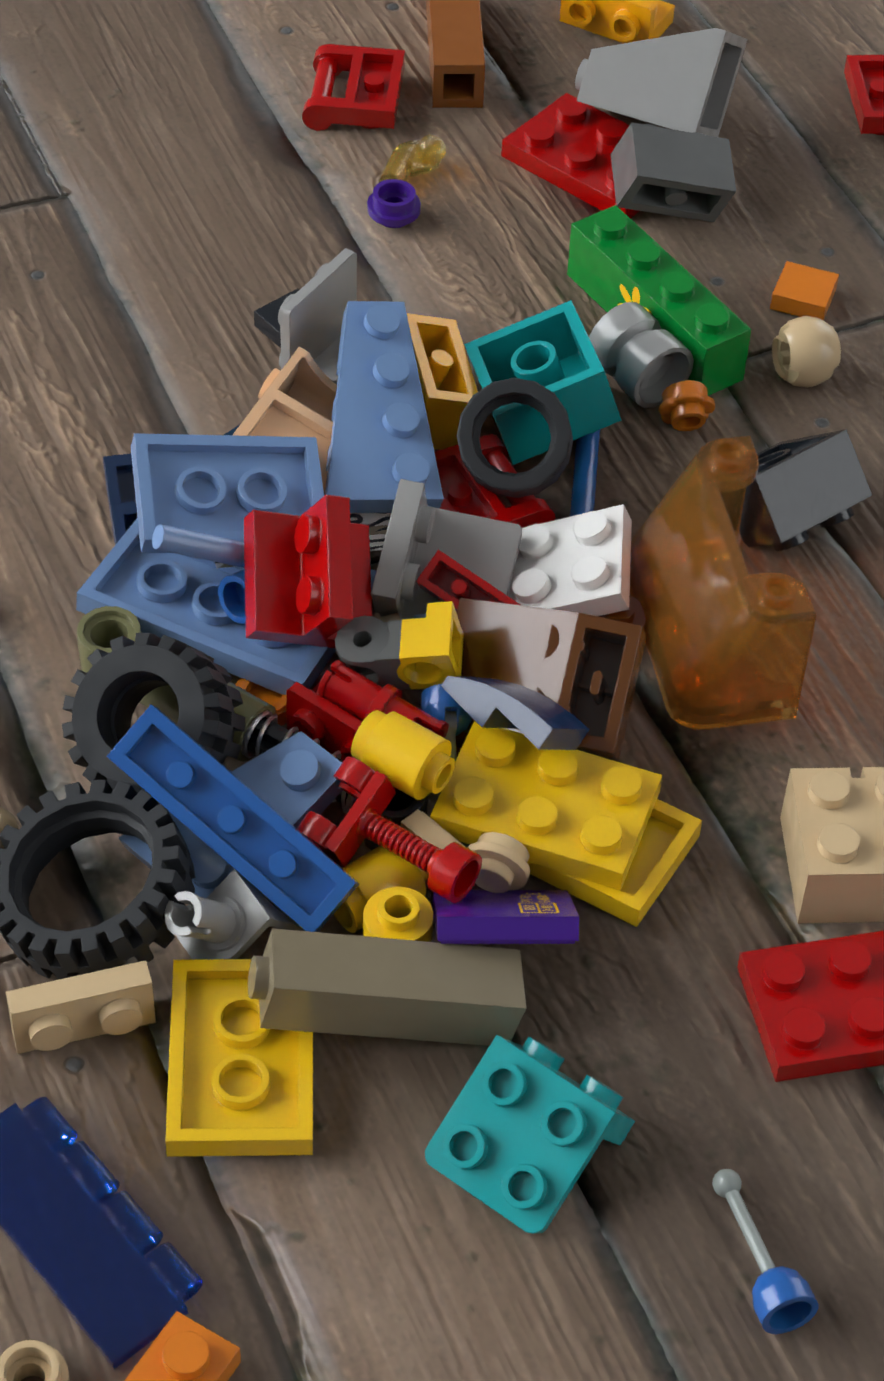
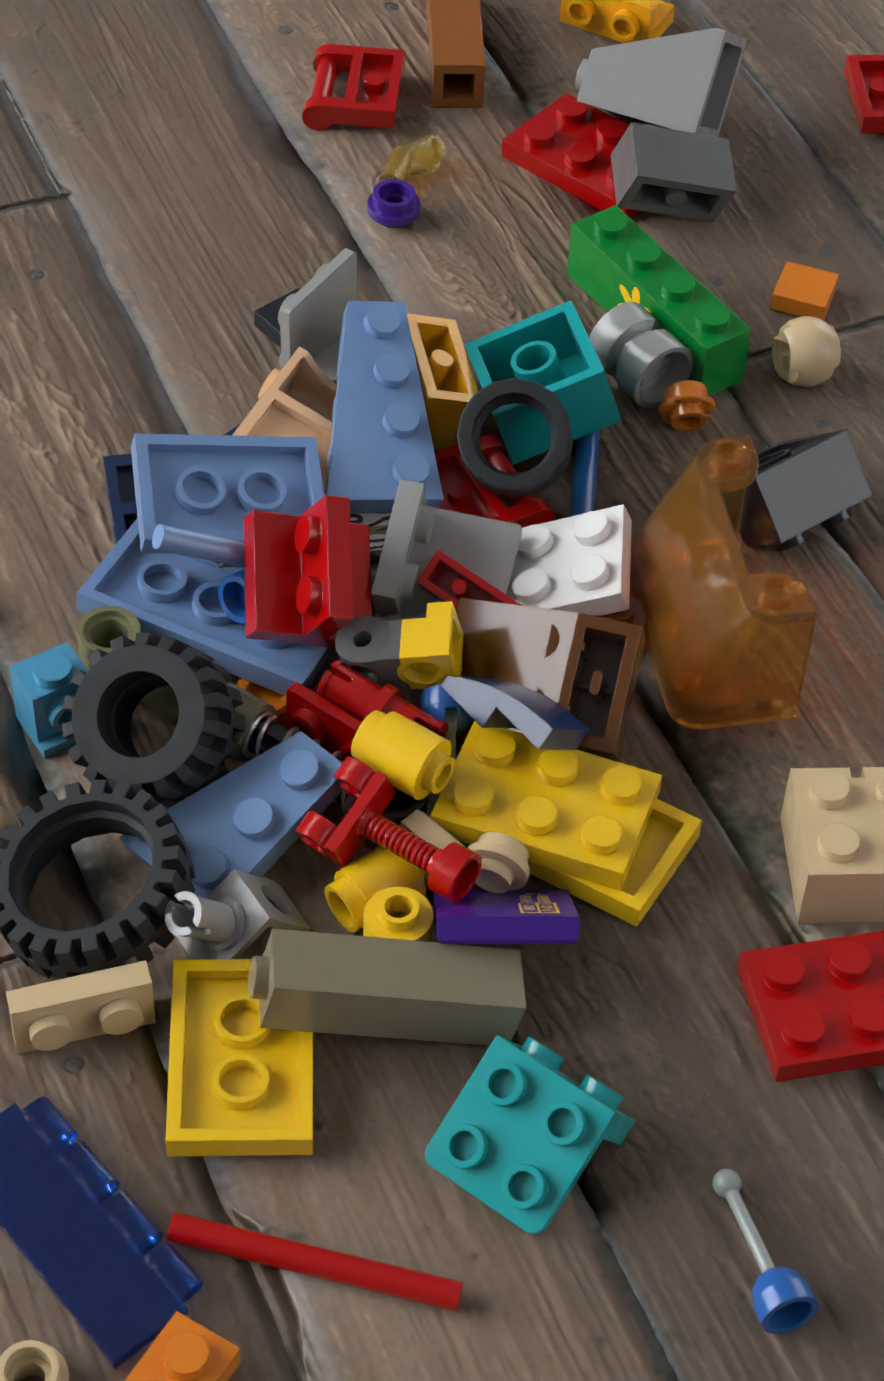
blue plate [106,704,360,932] -> none
none -> dark azure brick [9,642,88,759]
none -> red bar [167,1212,464,1312]

